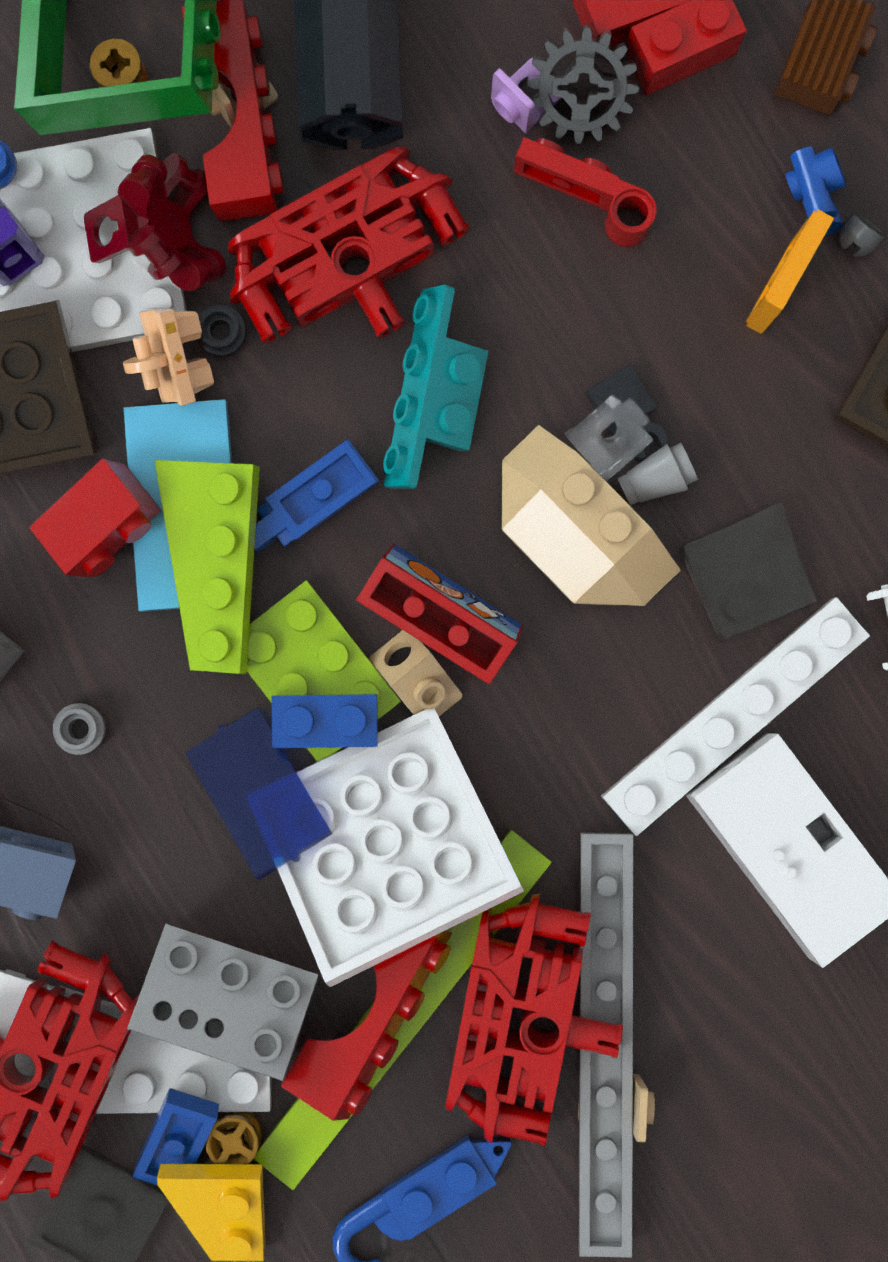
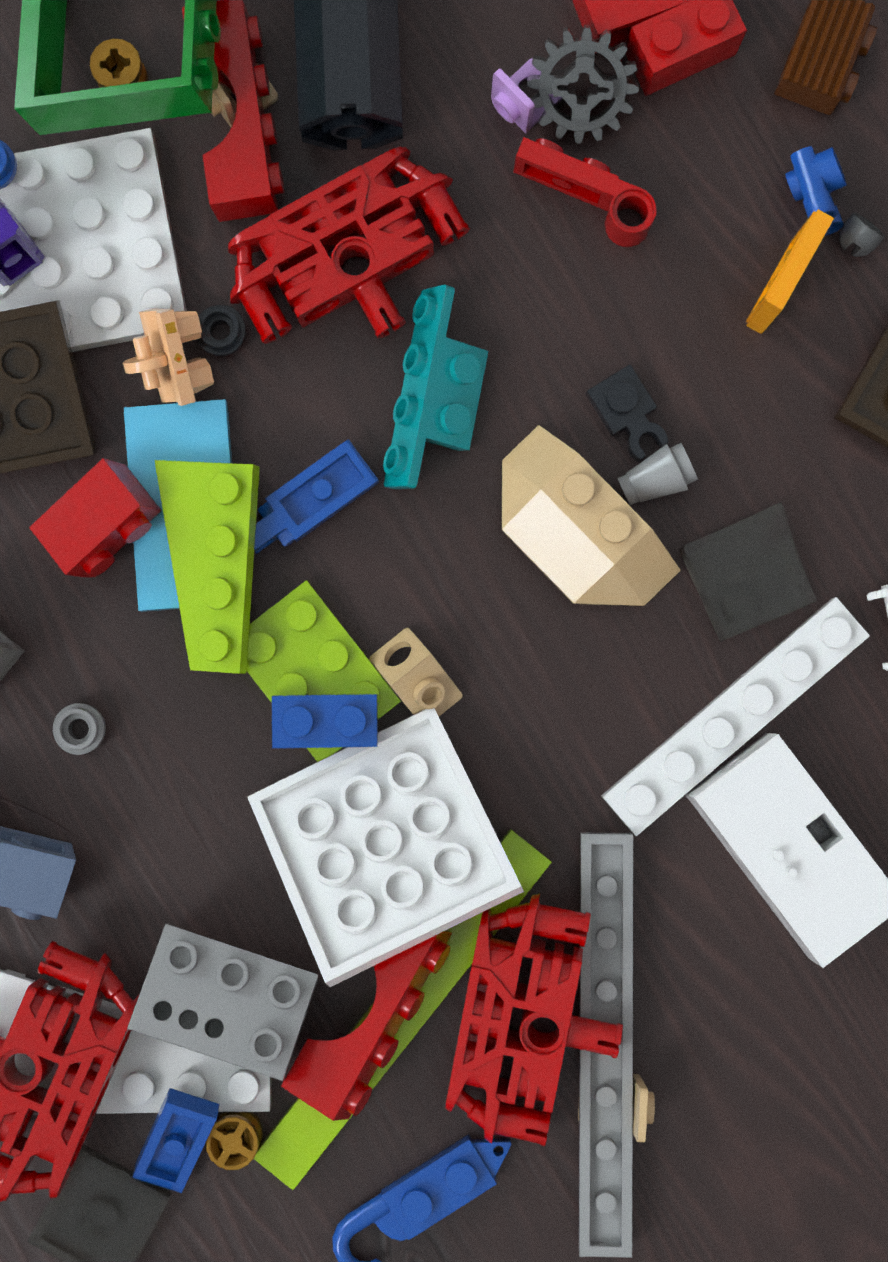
dark red piece [84,153,225,291] -> none
yellow wing [157,1164,266,1261] -> none
clear blue piece [185,708,333,880] -> none
red brick [356,543,524,685] -> none
clear brick [564,394,653,481] -> none

